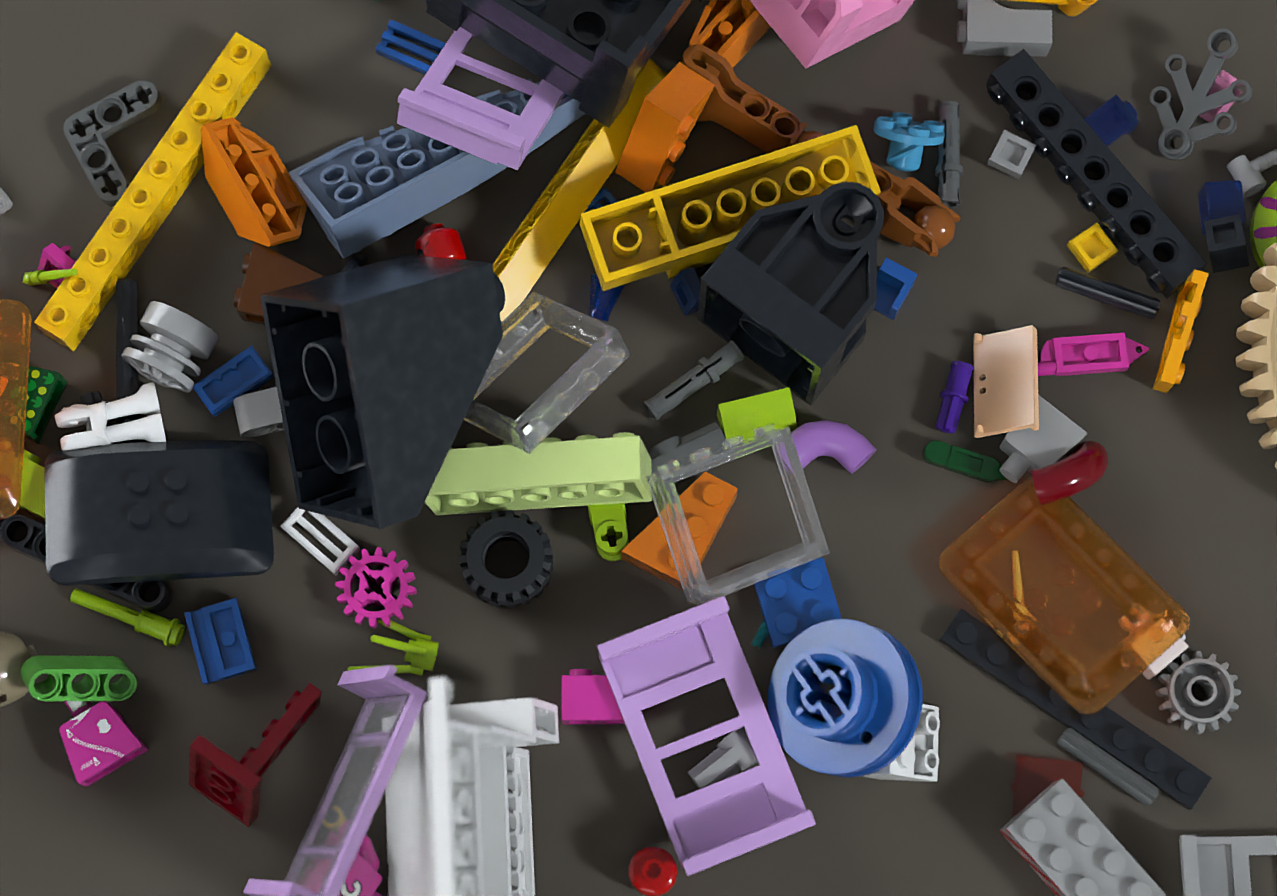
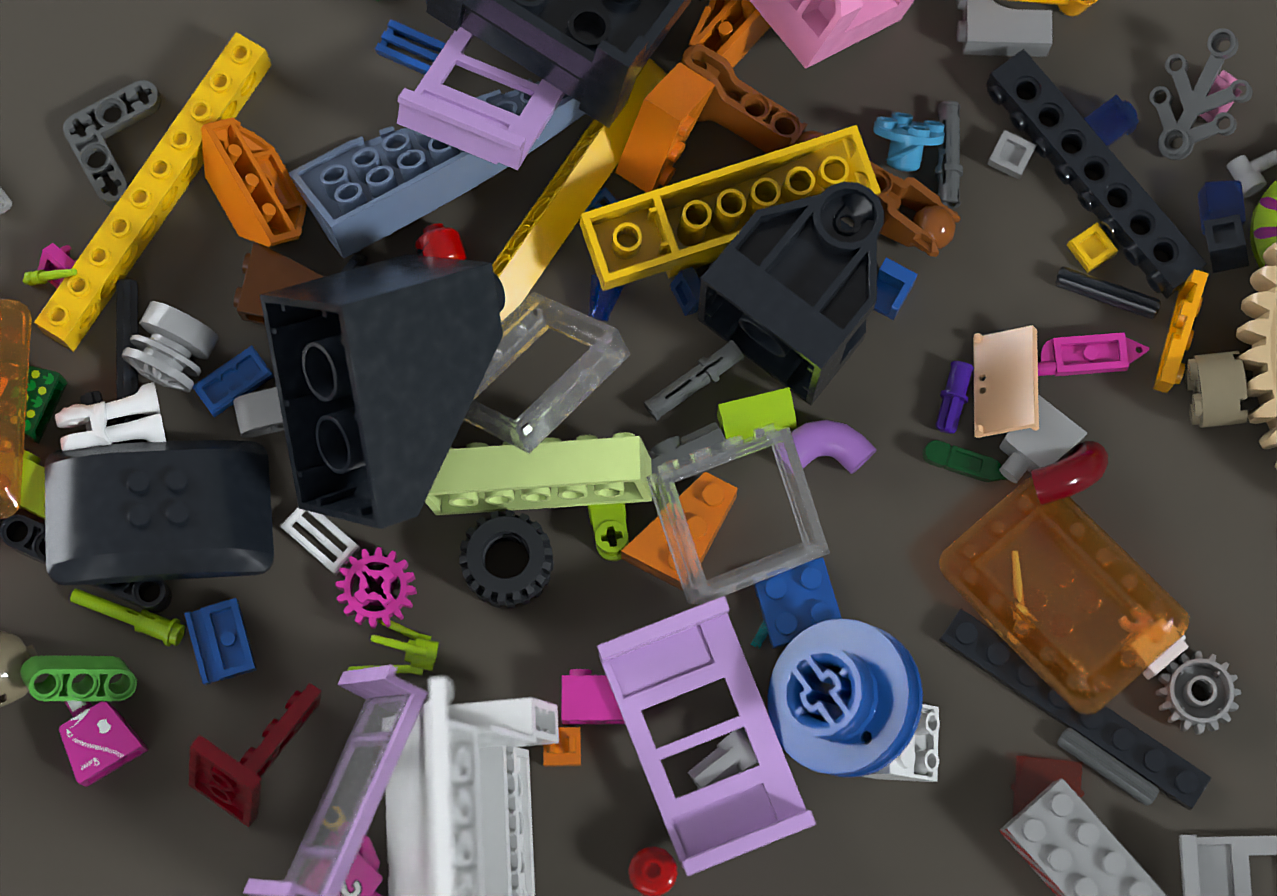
none -> orange tile [543,727,581,767]
none -> dark tan brick [1184,351,1248,428]

